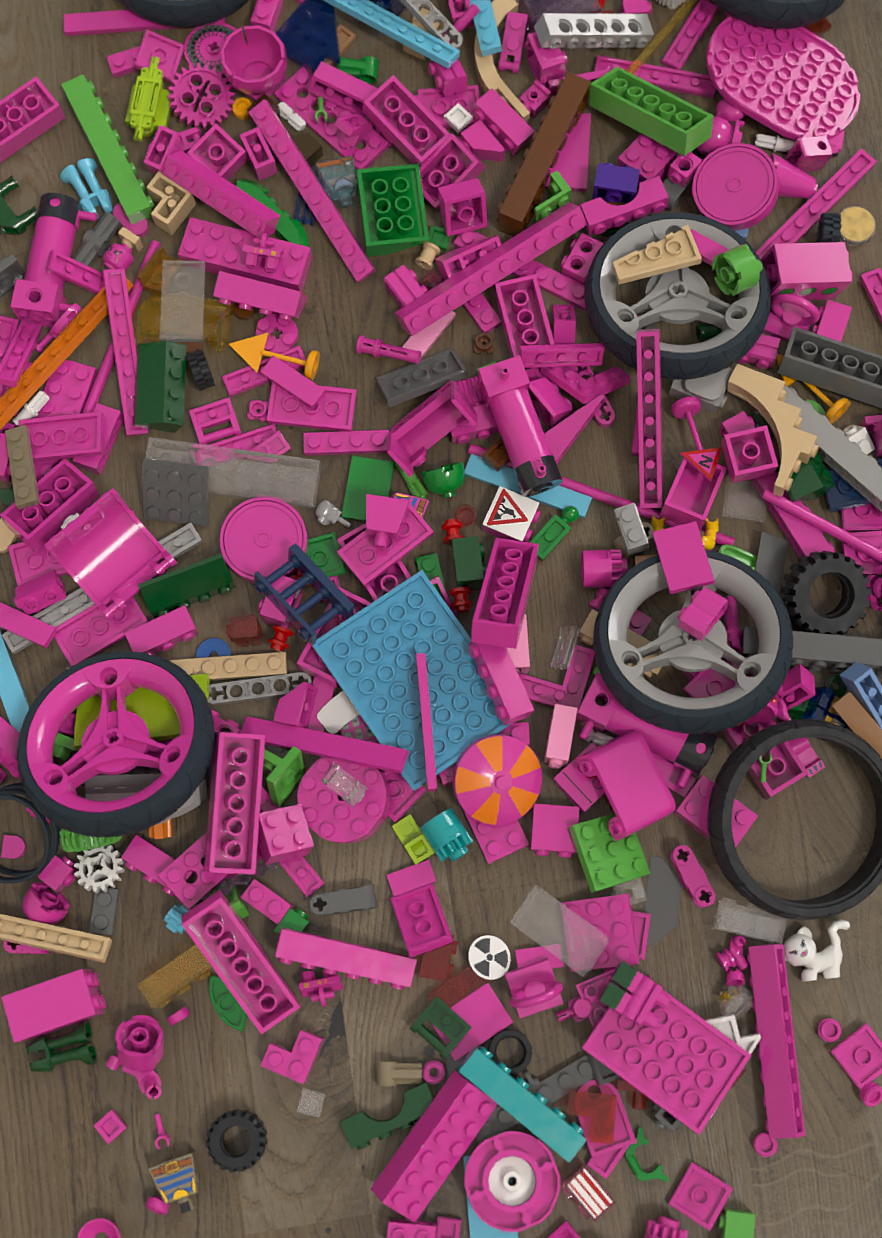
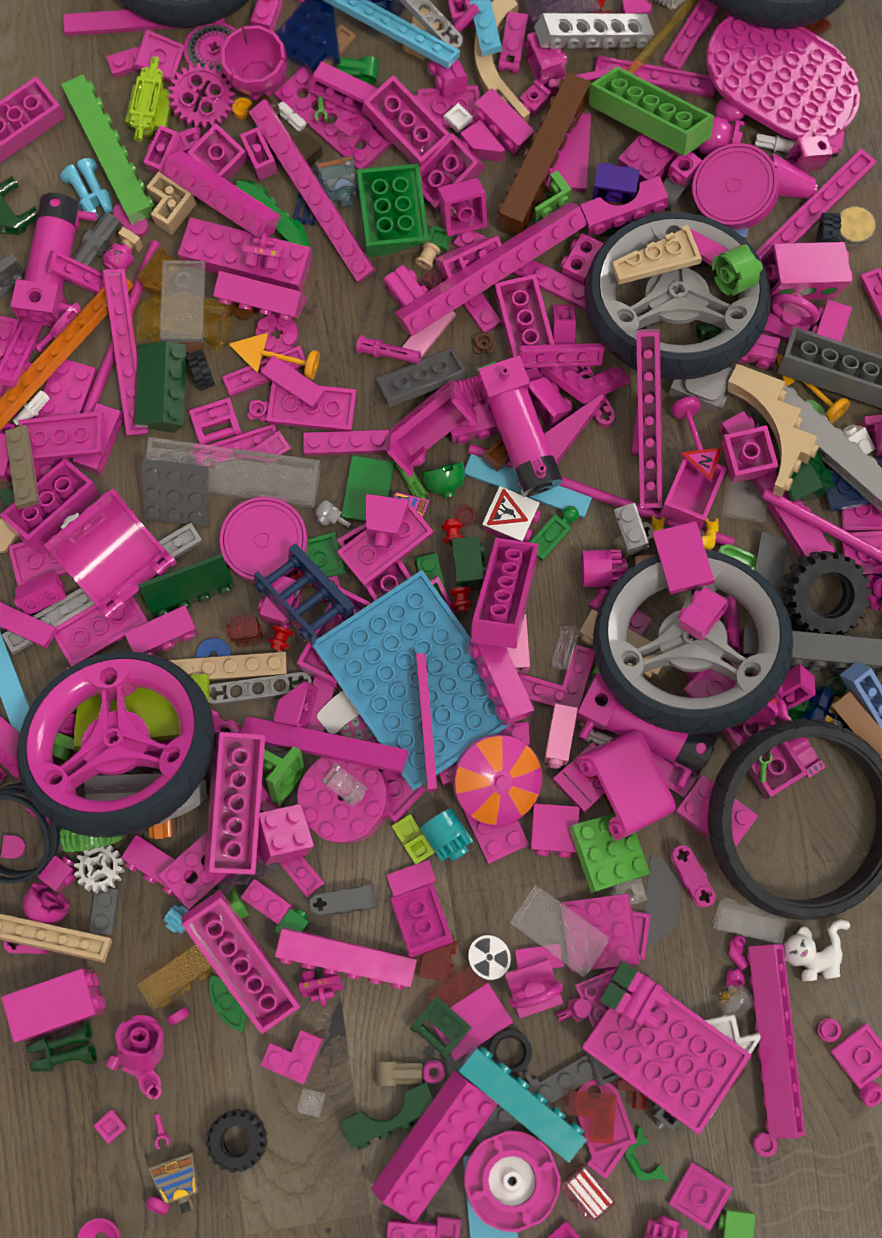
dark pink bush [715,948,736,972] -> none

